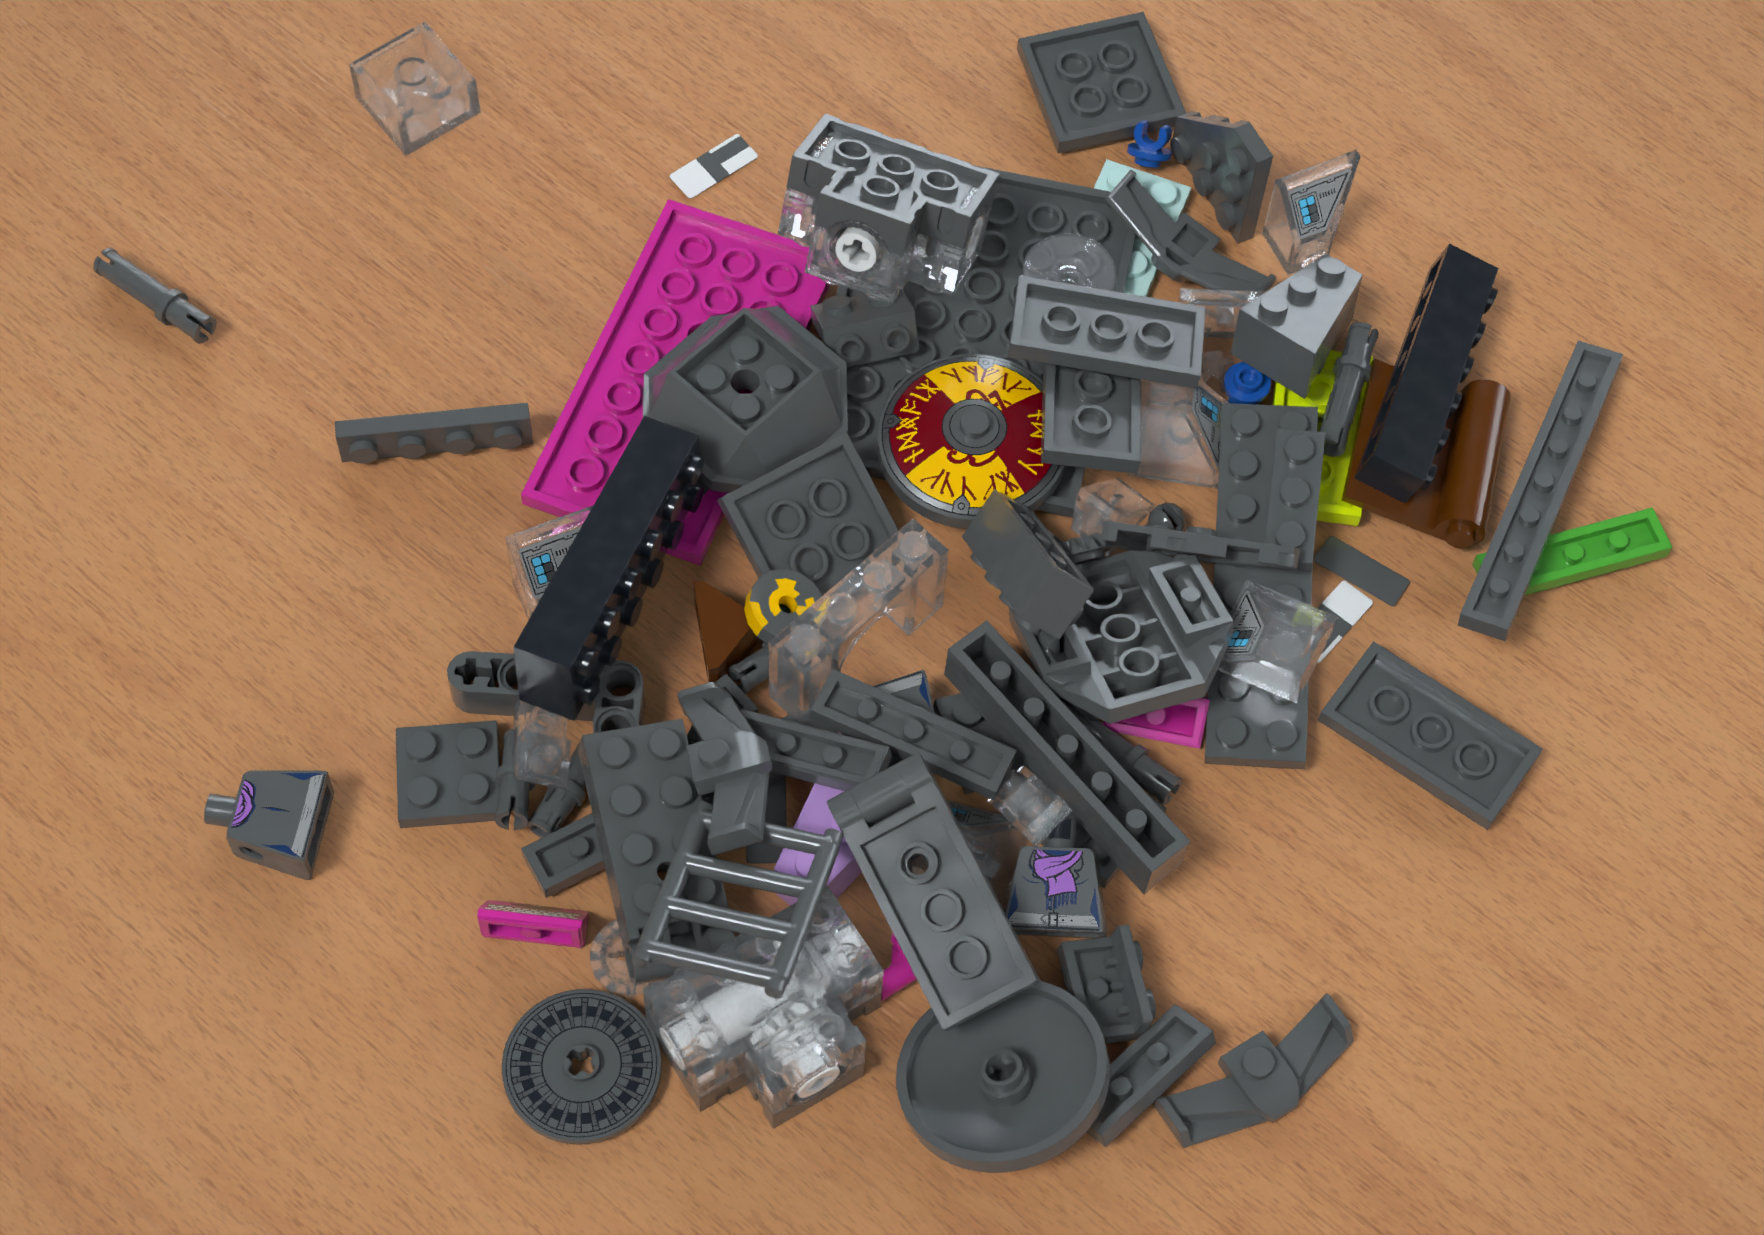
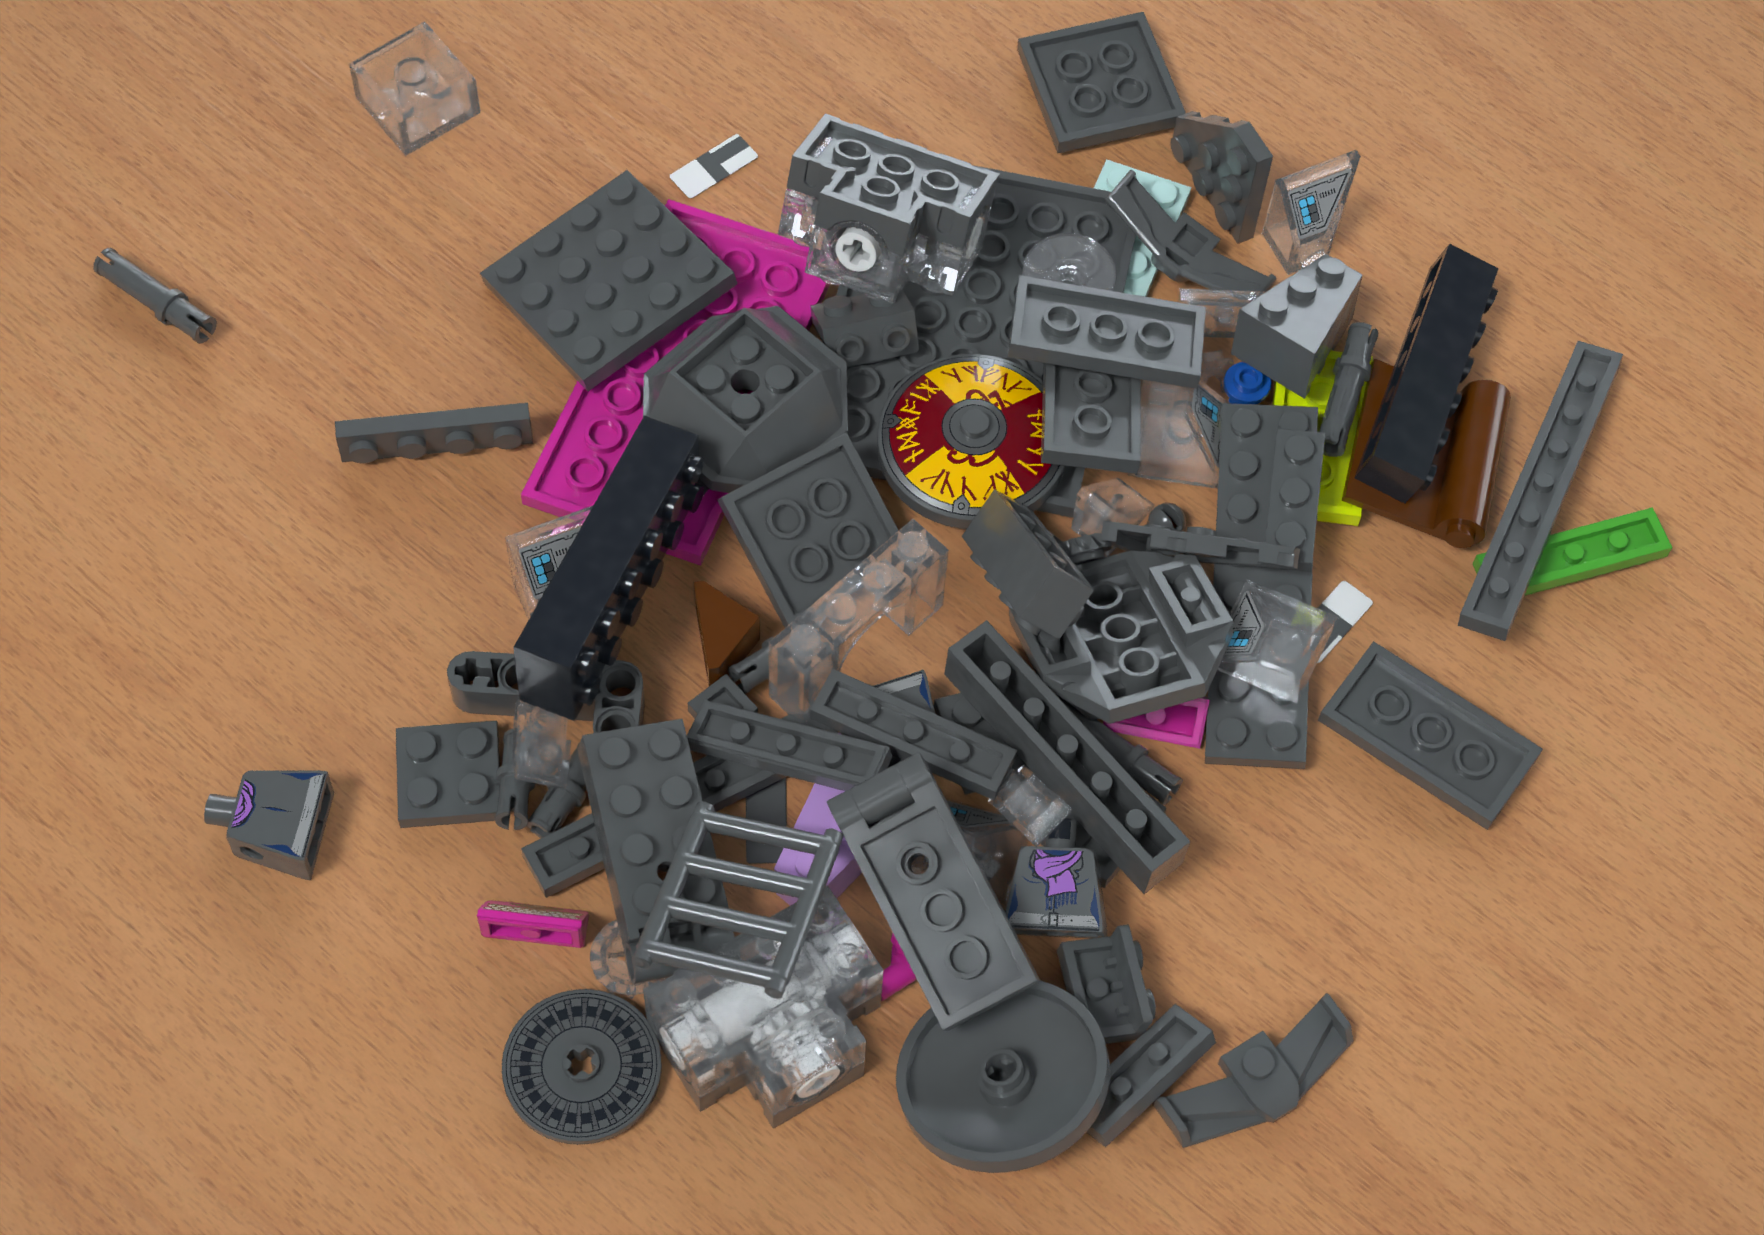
dark grey plate [677,682,773,856] -> none
piece [744,569,826,649] -> none
blue plate [1127,120,1172,168] -> none
dark grey sticker [1314,536,1410,606] -> none
none -> dark grey plate [480,170,738,391]

